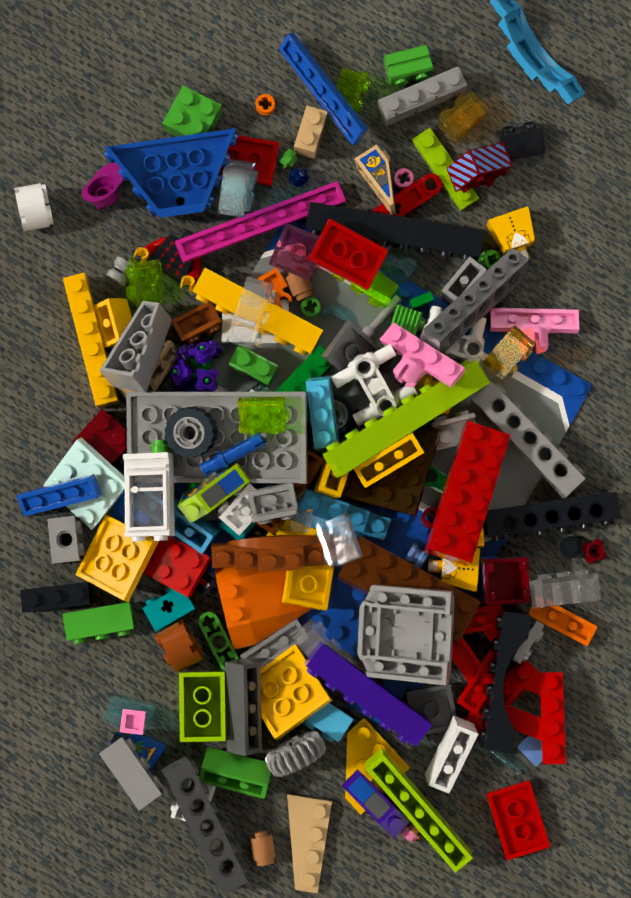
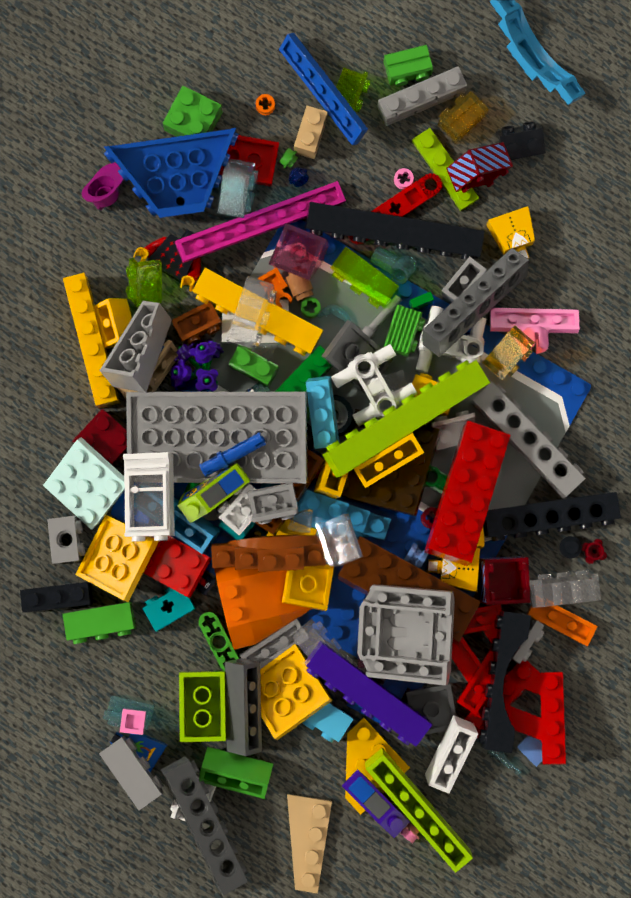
white brick [14,183,54,232] -> none
blue plate [16,474,102,516] -> none
light grey wheel [106,256,136,287] -> none
bright green plate [149,440,170,453] -> none
dark orange brick [154,619,204,673] -> none
black wheel [164,406,218,458] -> none
clear neon green bracket [238,397,287,435] -> none
medium nougat brick [250,830,276,866] -> none
light grey gear [265,731,326,777] -> none
red plate [308,219,389,291] -> none
slope [354,145,396,215] -> none
bright pink plate [380,322,466,388] -> none
bright green bush [478,250,500,270] -> none
red plate [486,780,550,860] -> none

